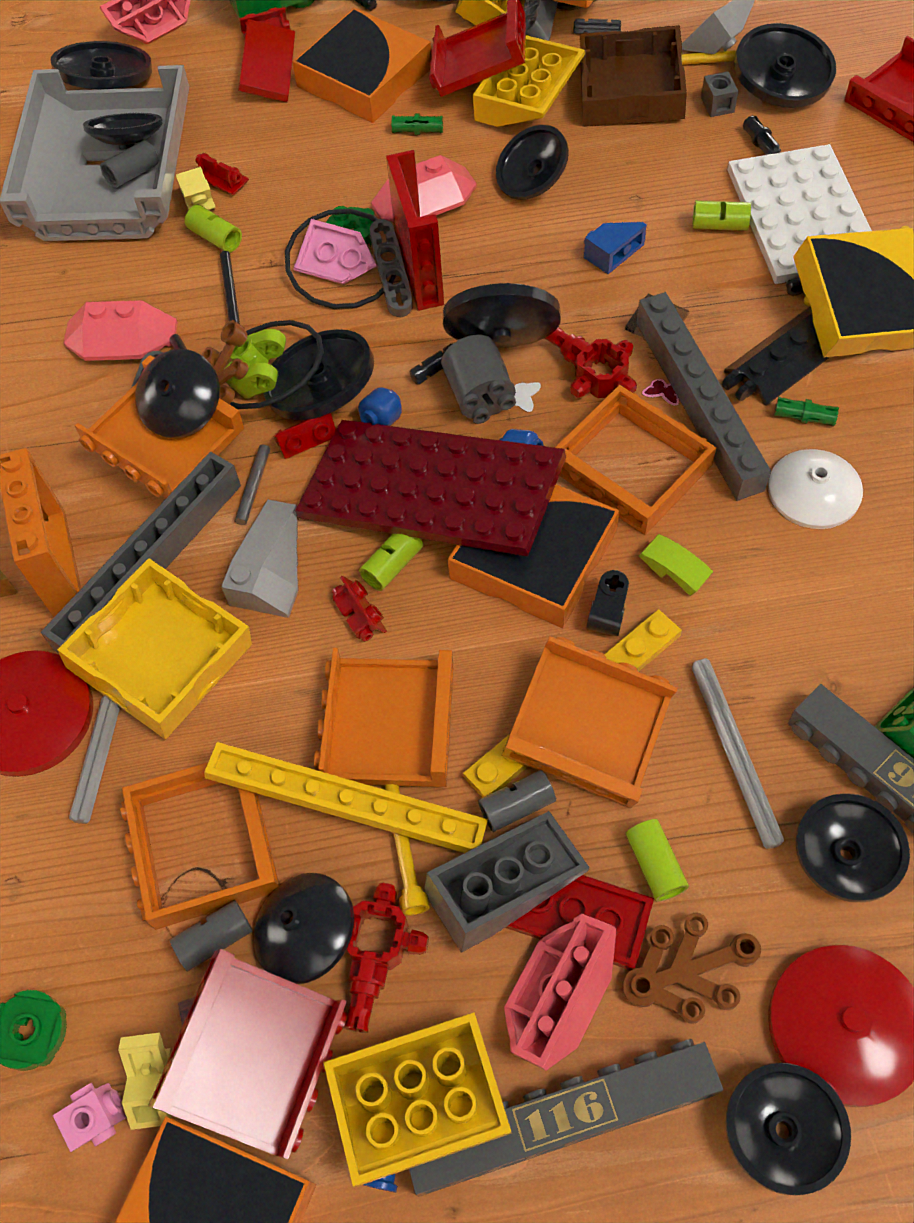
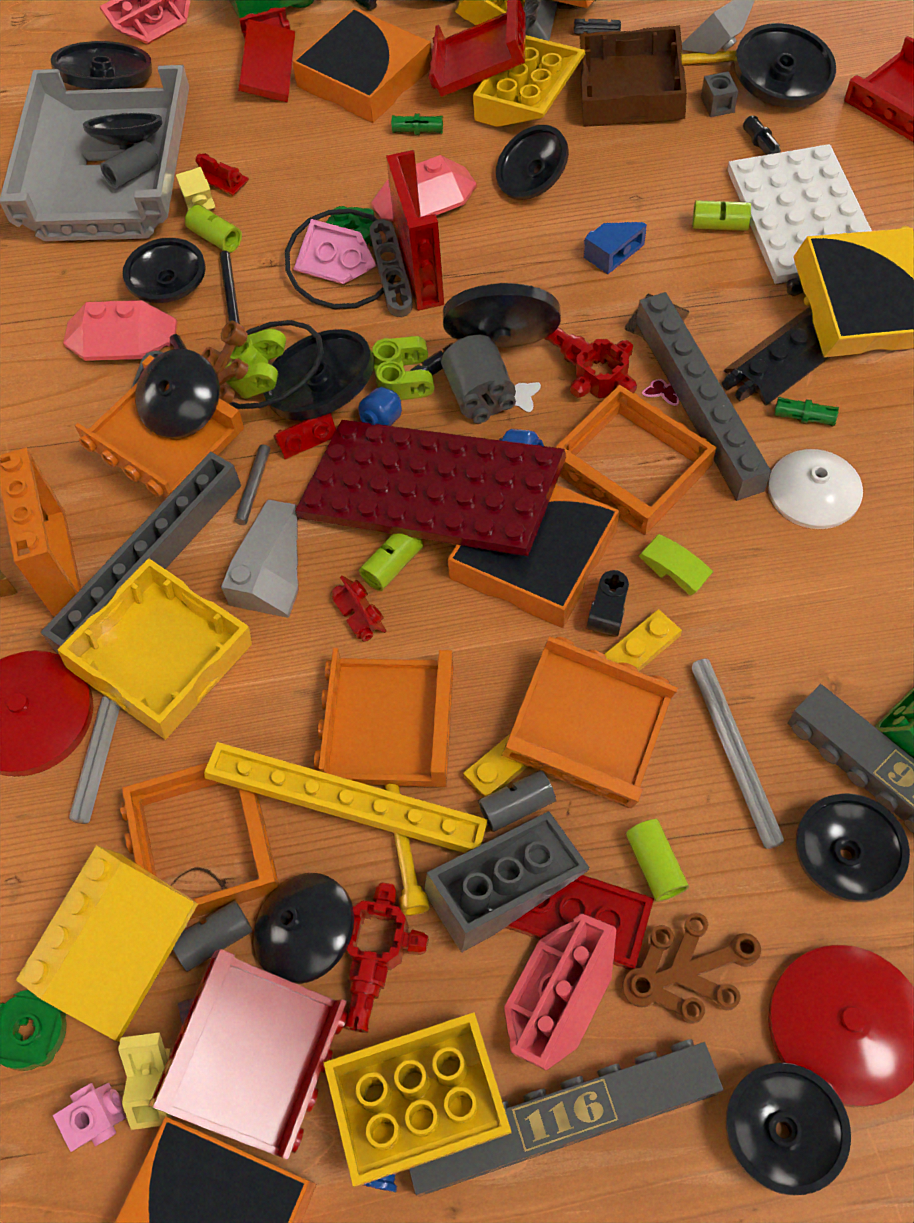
none -> yellow slope [16,845,198,1042]
none -> black dish [123,238,206,303]
none -> lime piece [372,336,435,400]

